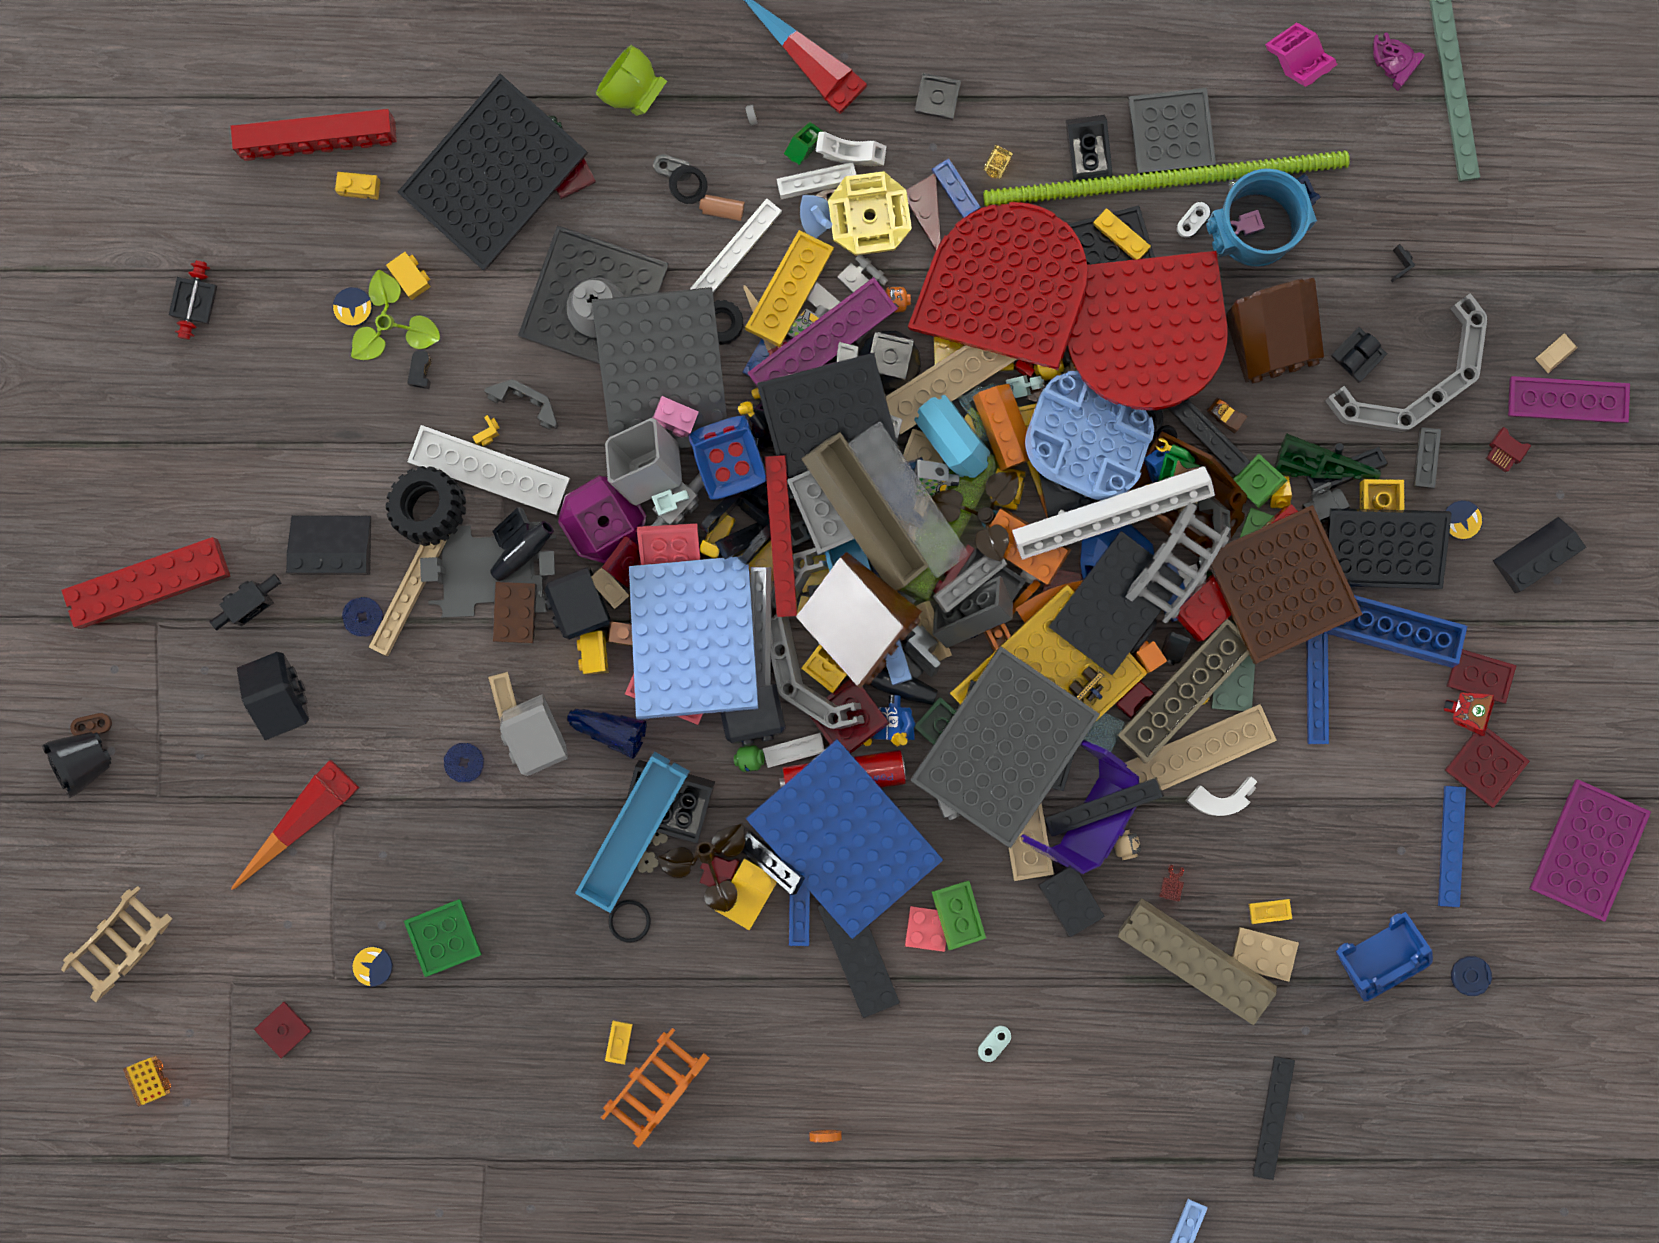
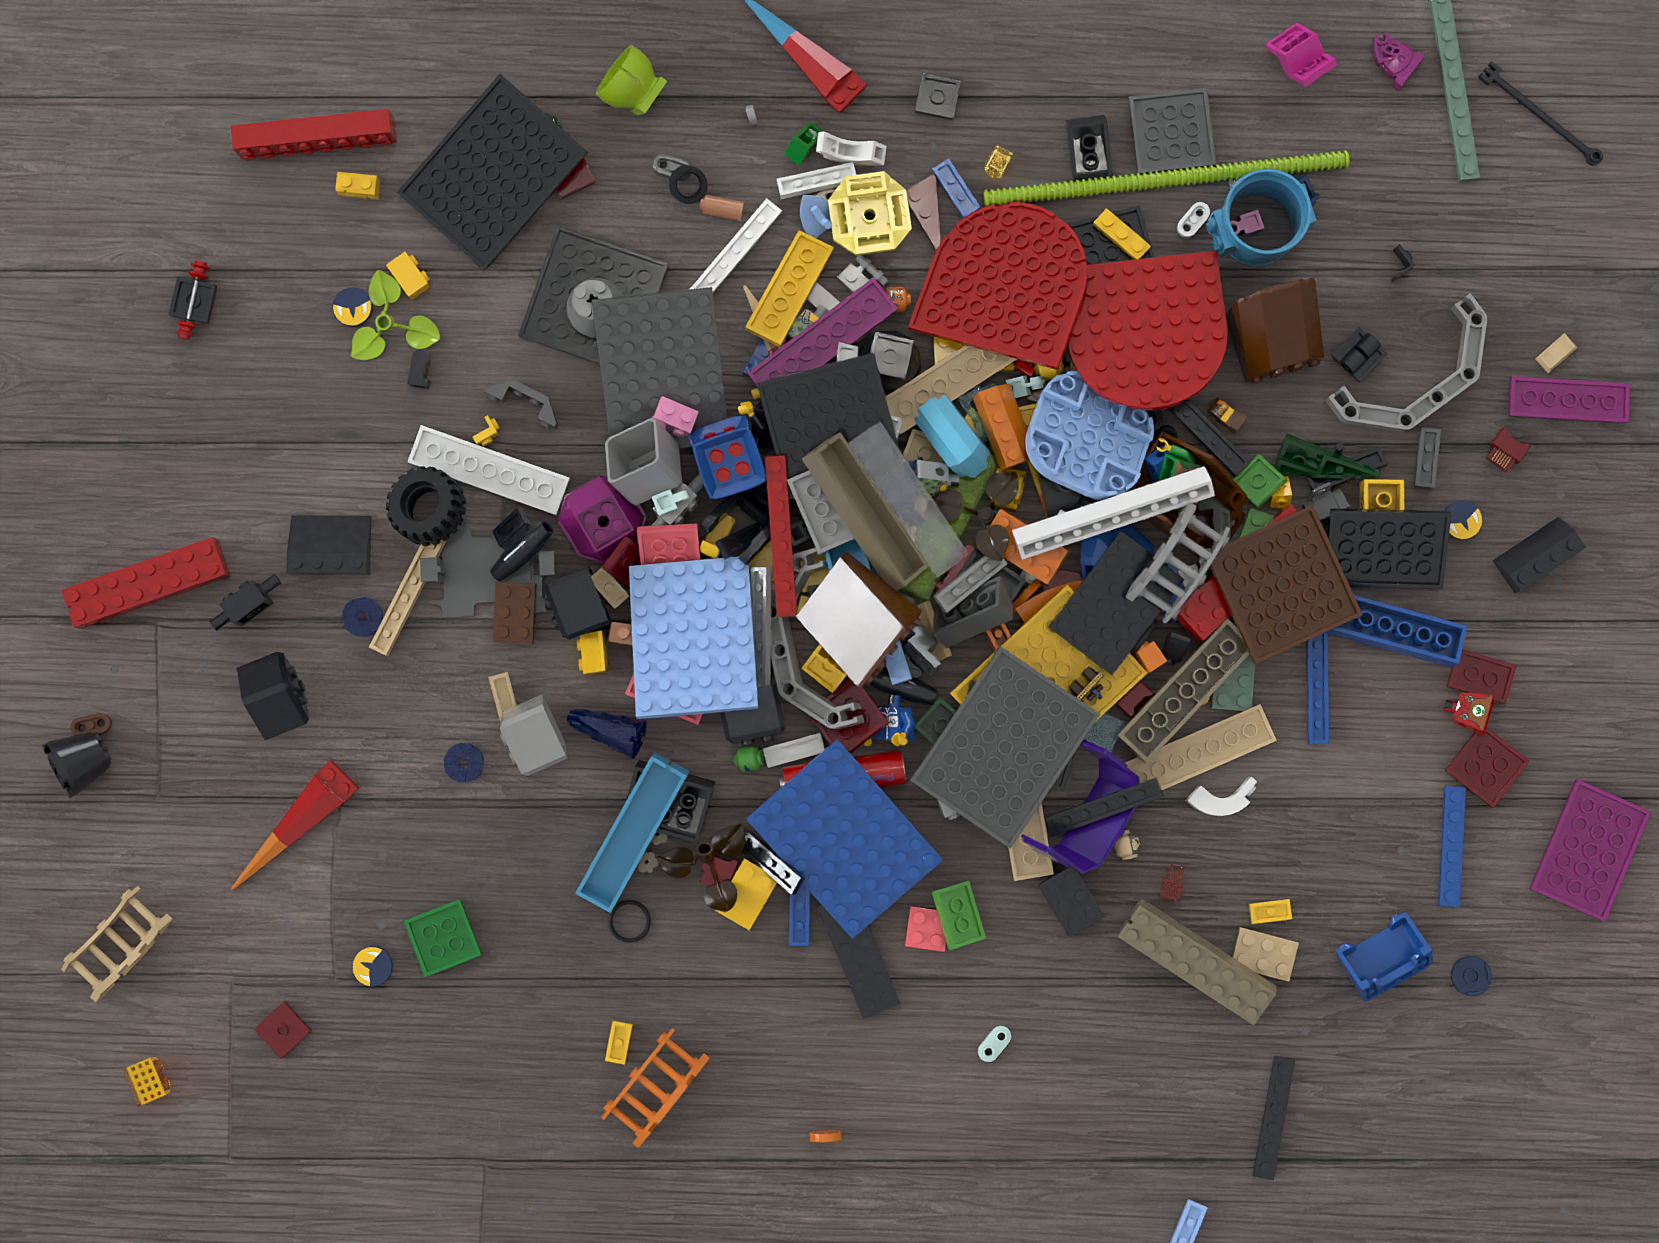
black tyre [714,300,744,345] -> none
none -> black hinge [1478,61,1603,166]

